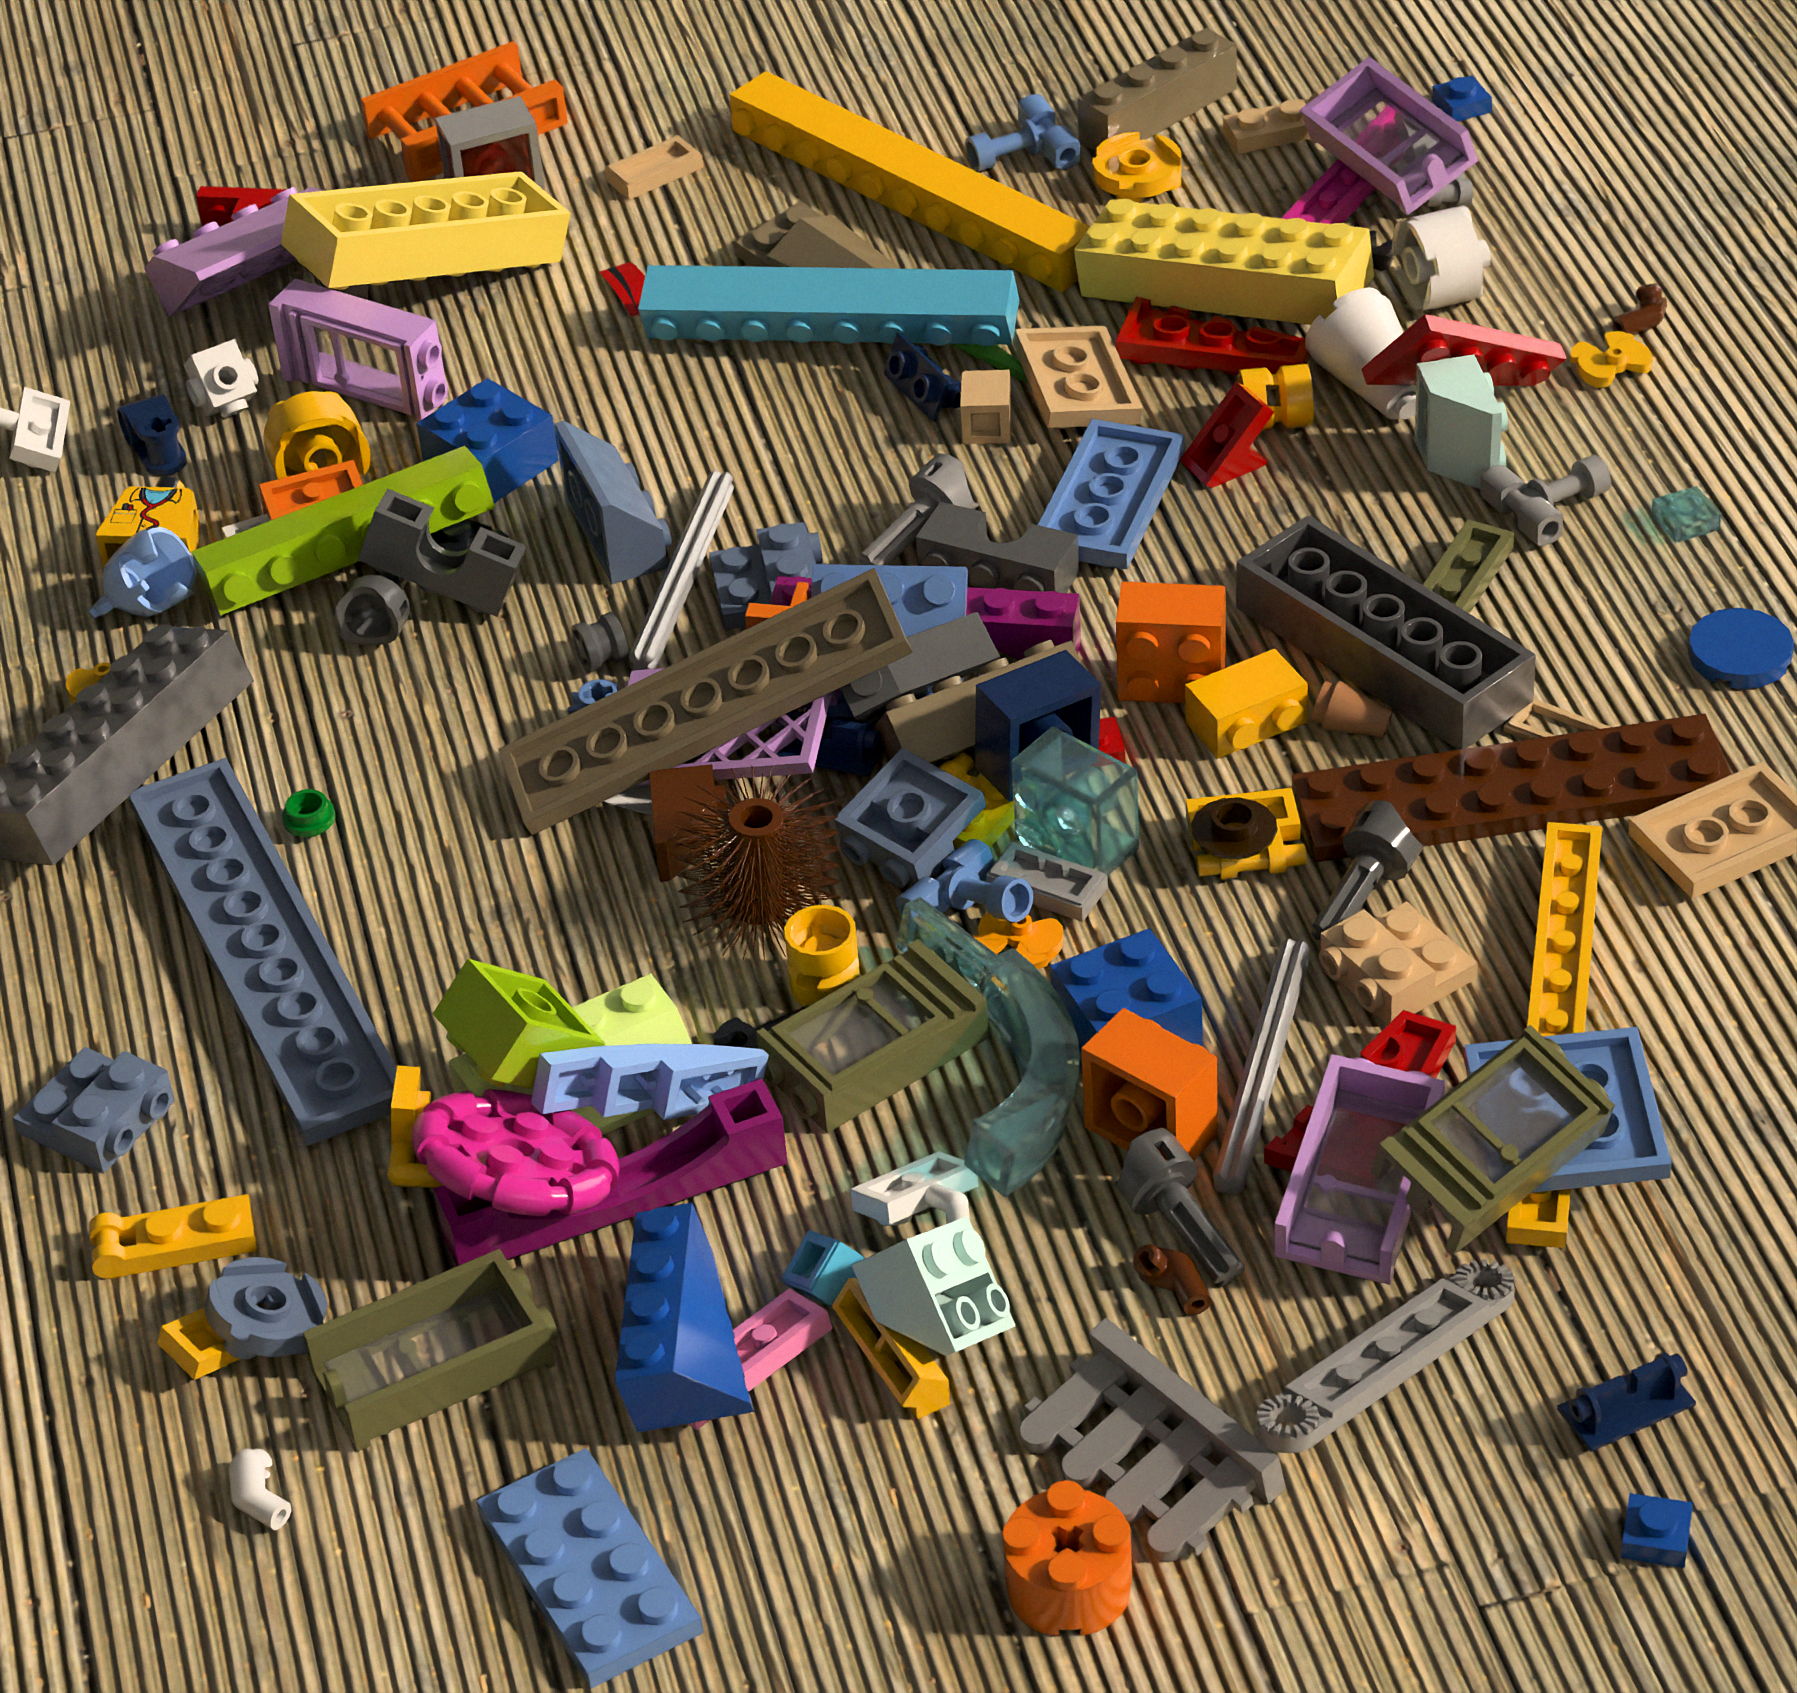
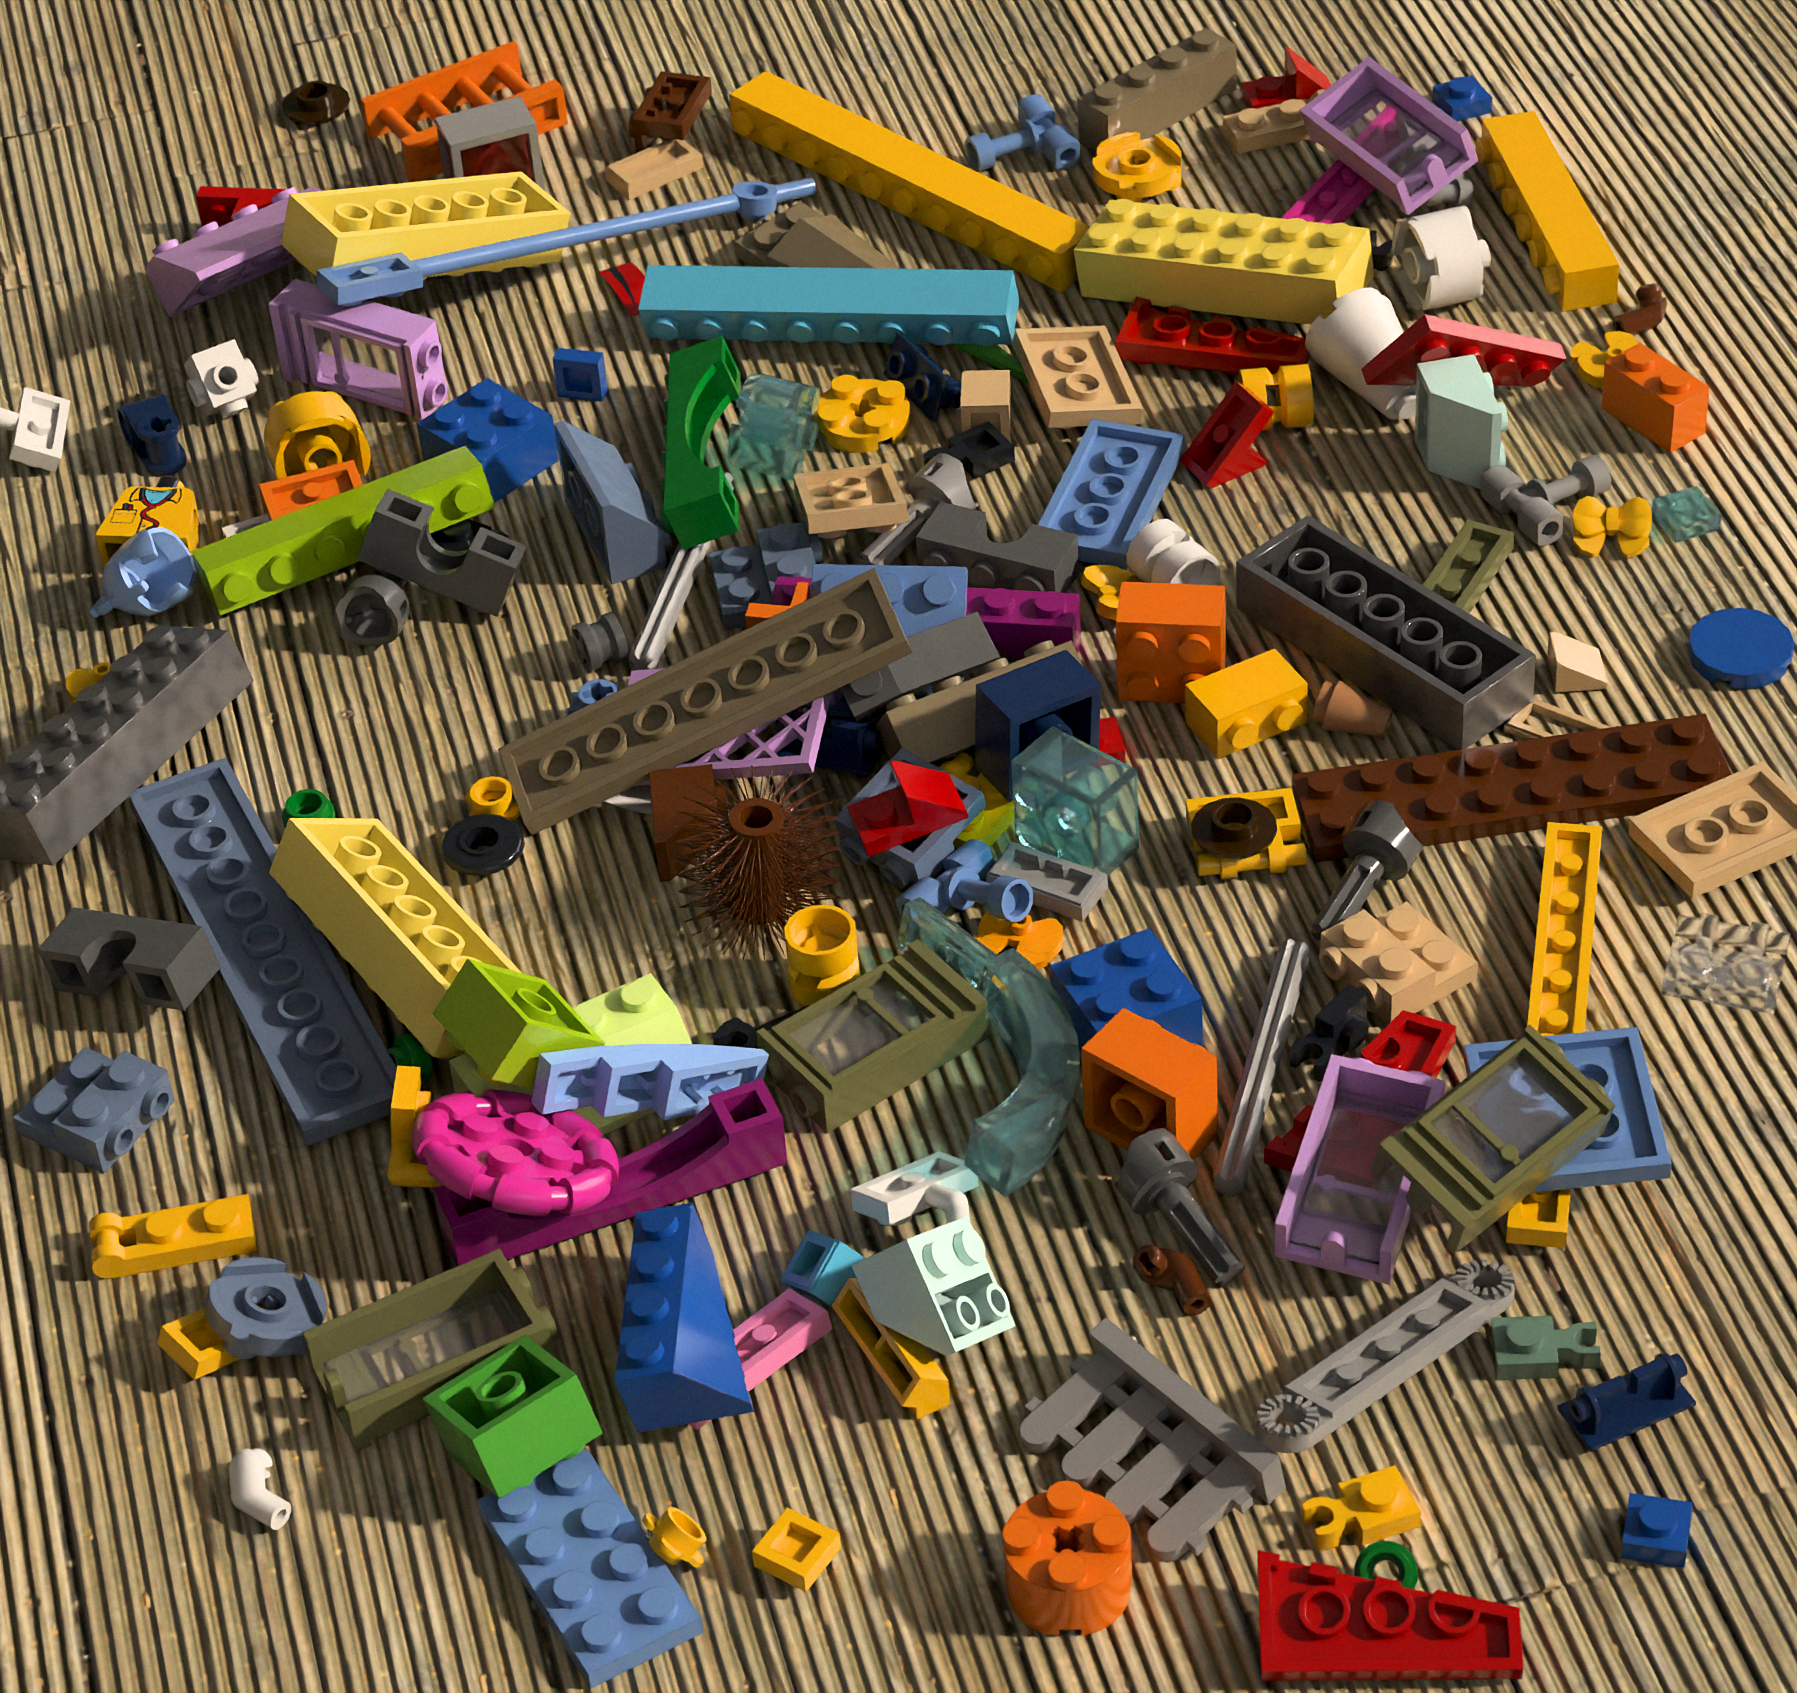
none -> dark grey arch [37,907,220,1011]
none -> light yellow brick [269,818,522,1059]
none -> dark brown piece [282,81,350,125]
none -> medium blue bar [316,178,816,306]
none -> green plate [387,1034,432,1082]
none -> bright green brick [422,1334,603,1499]
none -> black piece [440,814,525,876]
none -> yellow plate [465,776,520,820]
none -> blue plate [552,348,608,402]
none -> reddish brown bracket [629,71,712,153]
none -> yellow plate [642,1507,706,1568]
none -> green arch [659,336,740,550]
none -> clear light blue brick [728,373,820,481]
none -> yellow plate [752,1507,841,1592]
none -> tan plate [793,463,909,538]
none -> yellow plate [814,375,911,453]
none -> red slope [847,760,969,857]
none -> black plate [923,421,1015,478]
none -> yellow piece [1080,565,1142,620]
none -> white wheel [1127,519,1220,585]
none -> red slope [1242,47,1331,109]
none -> red wing [1257,1550,1524,1681]
none -> black plate [1290,984,1369,1082]
none -> yellow plate [1301,1465,1421,1550]
none -> green plate [1354,1541,1418,1589]
none -> yellow brick [1475,111,1619,312]
none -> sand green plate [1490,1316,1601,1380]
none -> slope [1547,632,1607,692]
none -> yellow piece [1572,496,1652,559]
none -> orange brick [1601,342,1710,453]
none -> clear plate [1662,913,1791,1014]

